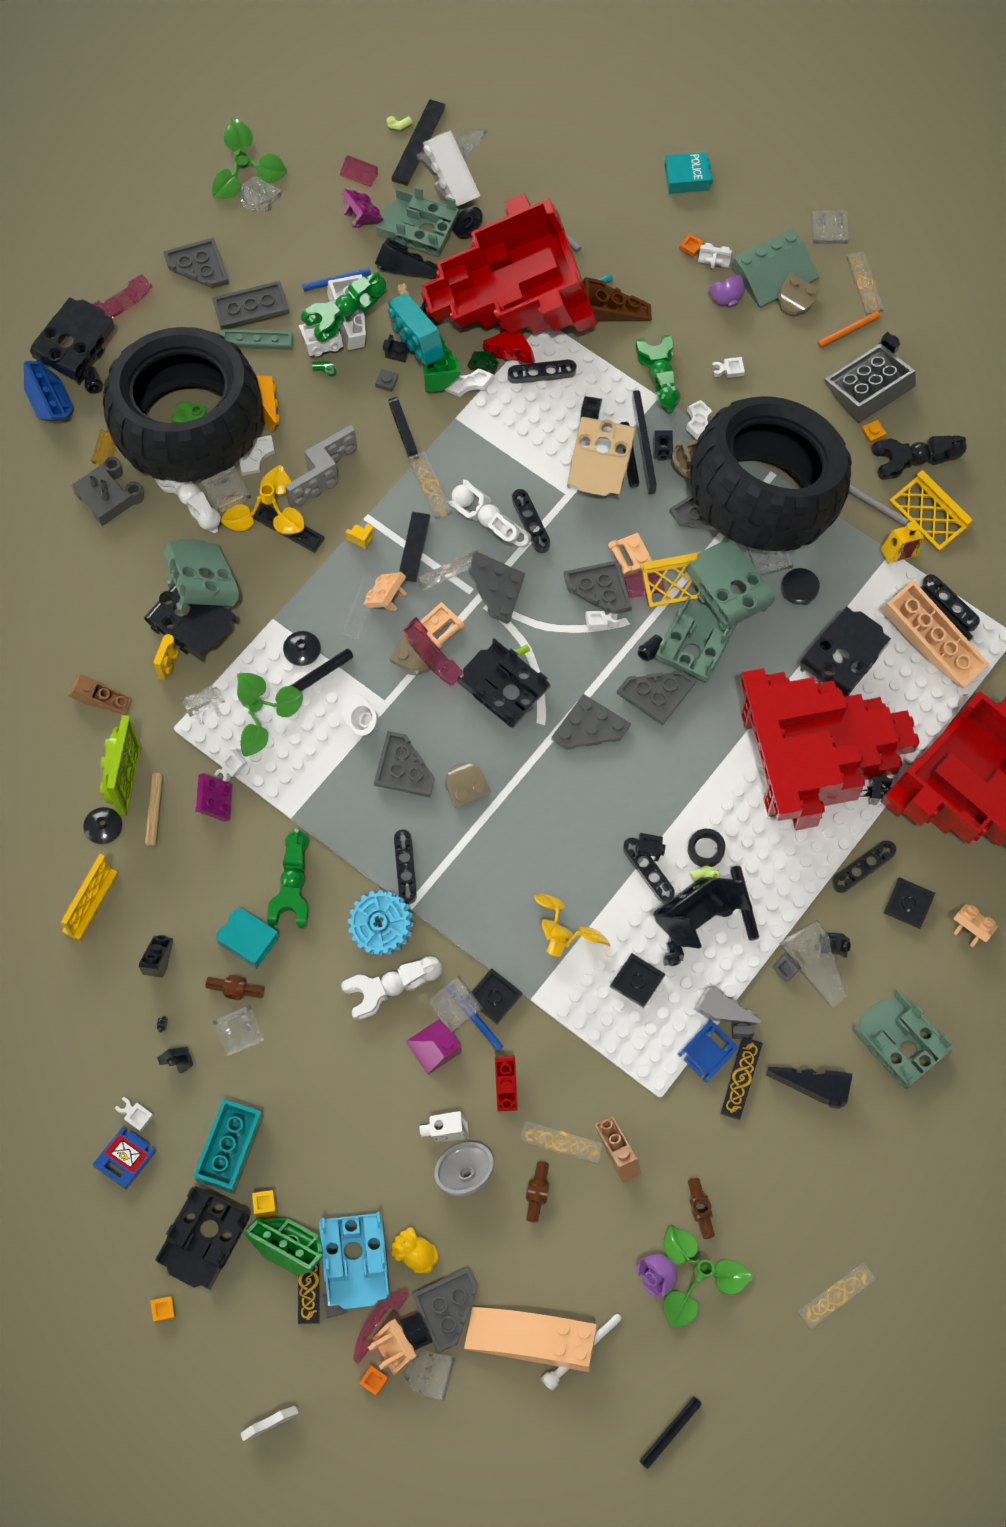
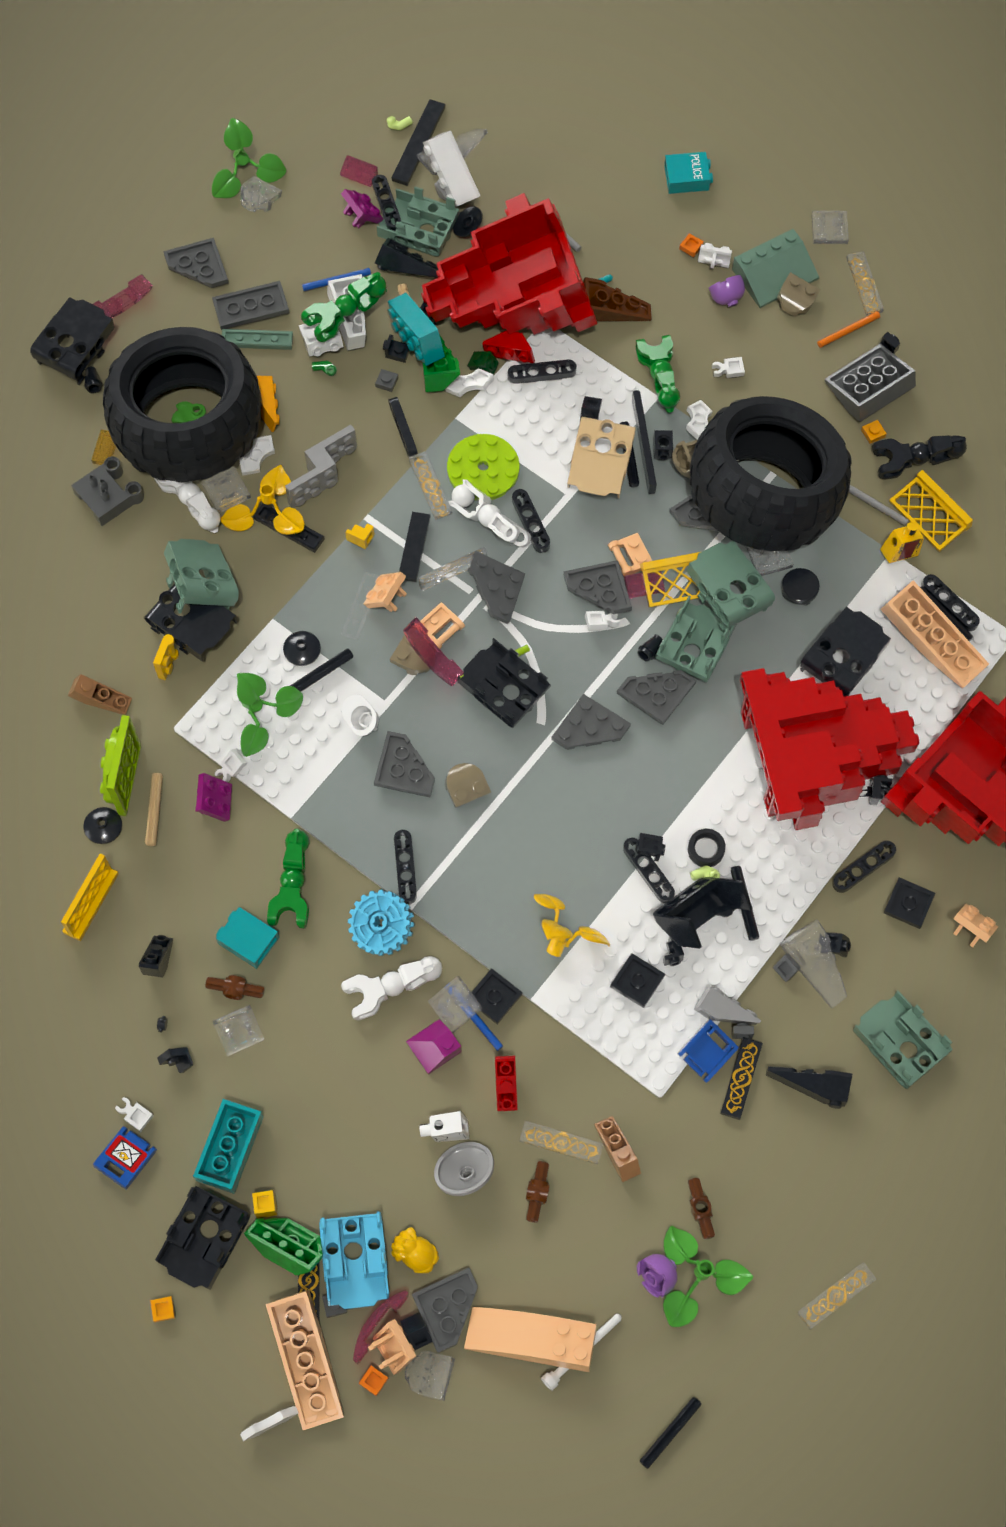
blue wedge [24,361,74,420] -> none
clear plate [181,686,225,726] -> none
none -> light nougat slope [266,1290,344,1430]
none -> black beam [372,175,401,231]
none -> lime piece [447,434,520,501]

